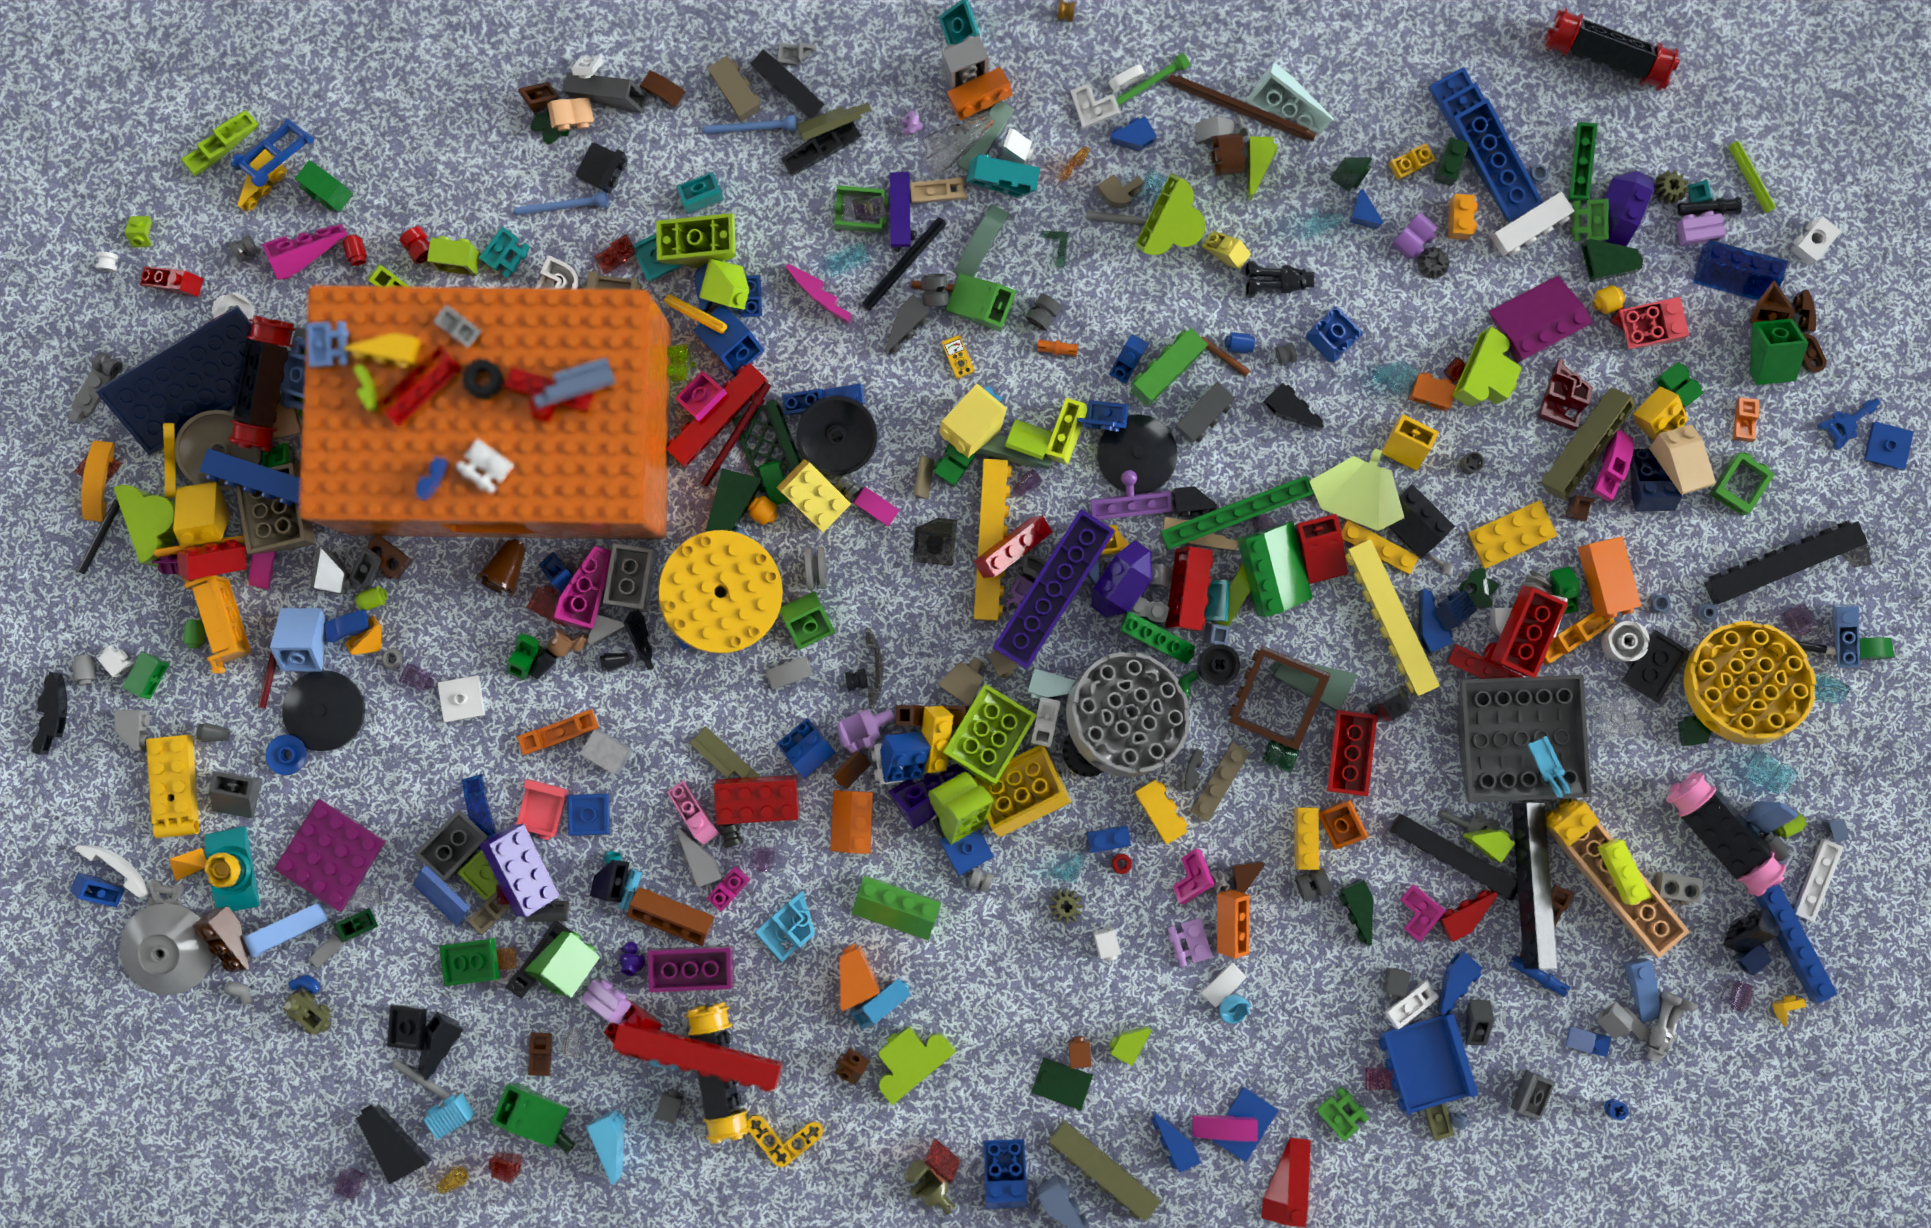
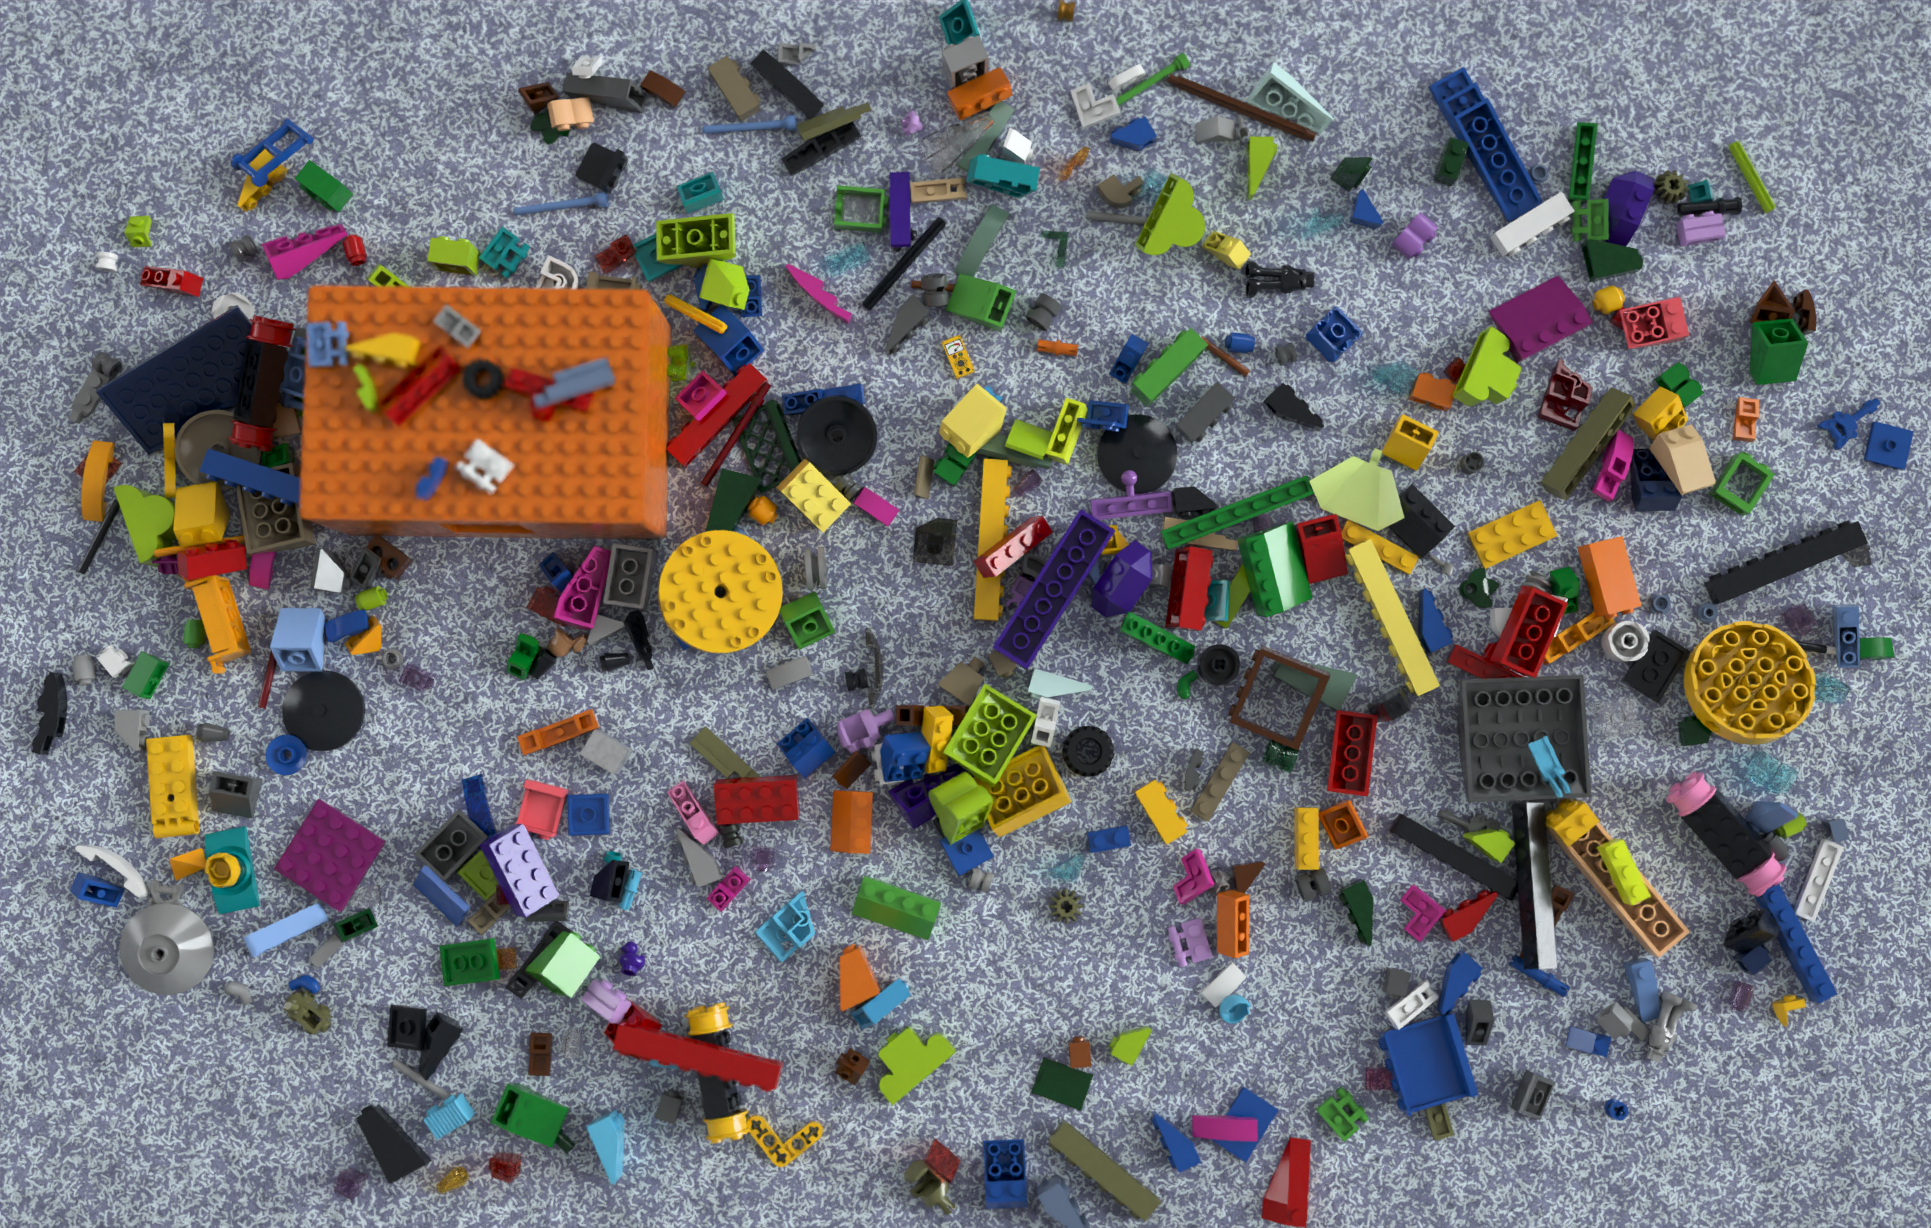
lime slope [181,110,259,177] -> none
slope [193,906,249,973] -> none
red wheel [399,226,430,264] -> none
white plate [438,675,485,722] -> none
reddish brown cone [476,539,526,597] -> none
dark orange brick [627,887,715,947] -> none
magenta brick [648,945,734,993] -> none
green slope [759,461,790,505] -> none
brick [852,196,886,220] -> none
light grey brick [1066,652,1190,777] -> none
white brick [1092,926,1121,961] -> none
red plate [1111,854,1132,874] -> none
light grey brick [1130,597,1169,624] -> none
sand blue slope [1203,623,1230,645] -> none
reddish brown brick [1210,133,1245,177] -> none
yellow slope [1388,143,1436,180] -> none
dark grey gear [1418,246,1450,279] -> none
dark blue brick [1434,590,1477,632] -> none
light orange brick [1448,194,1478,240] -> none
sand blue plate [1450,1111,1471,1130] -> none
brick [1544,8,1680,91] -> none
reddish brown panel [1565,495,1596,522] -> none
light grey brick [1654,872,1703,906] -> none
clear blue slope [1693,240,1788,301] -> none
white brick [1790,216,1841,265] -> none
reddish brown plate [1802,334,1827,373] -> none

